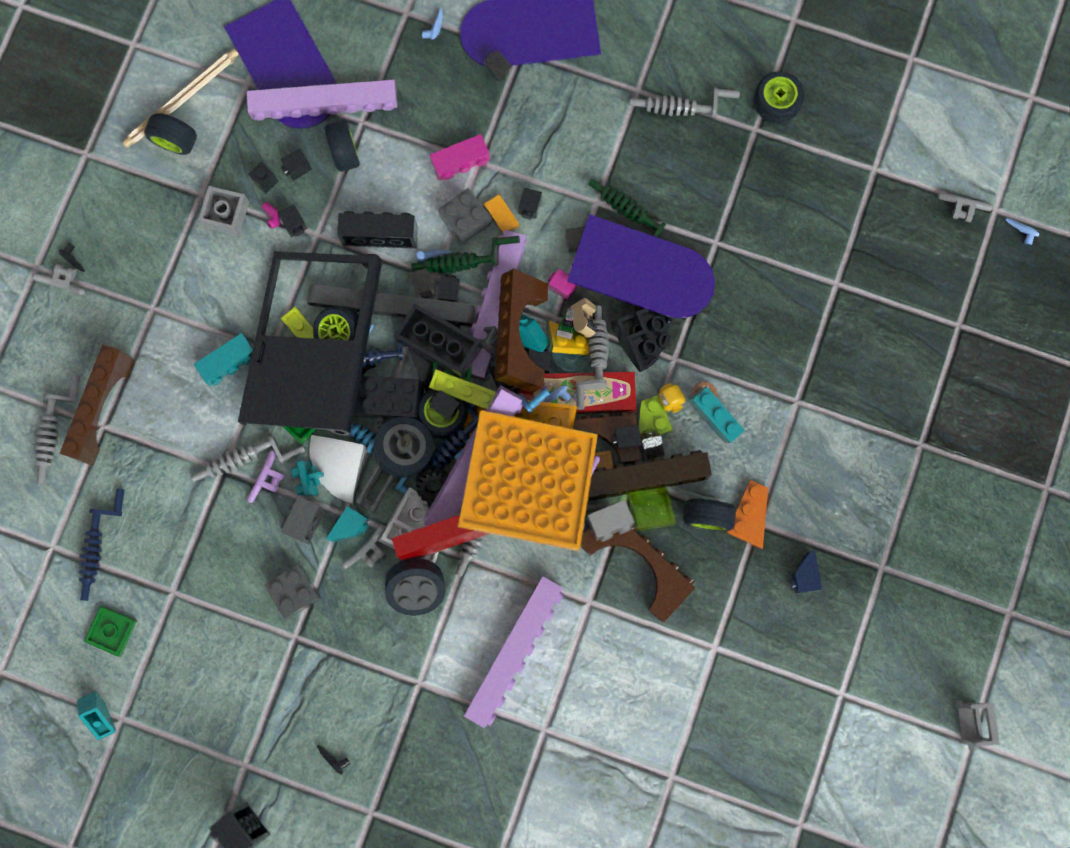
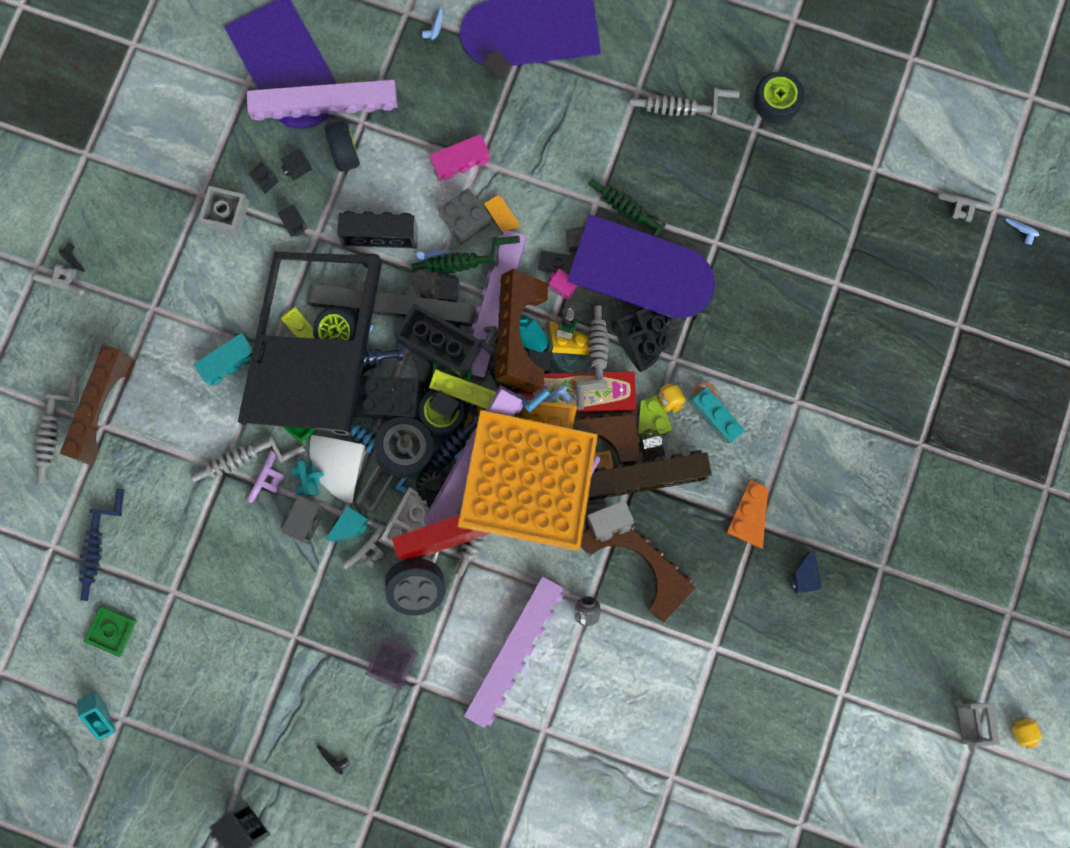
tan piece [122,48,239,148] -> none
black wheel [144,113,197,155] -> none
dark pink arm [262,202,281,229] -> none
dark grey brick [264,564,322,619] -> none
black brick [518,188,542,219] -> none
tan leg [570,298,597,338] -> none
black brick [612,425,642,451] -> none
clear neon green plate [628,487,676,531] -> none
black wheel [683,499,736,531] -> none
none -> clear purple brick [365,638,419,691]
none -> black plate [538,251,575,274]
none -> dark grey head [574,596,601,627]
none -> yellow head [1011,717,1042,749]

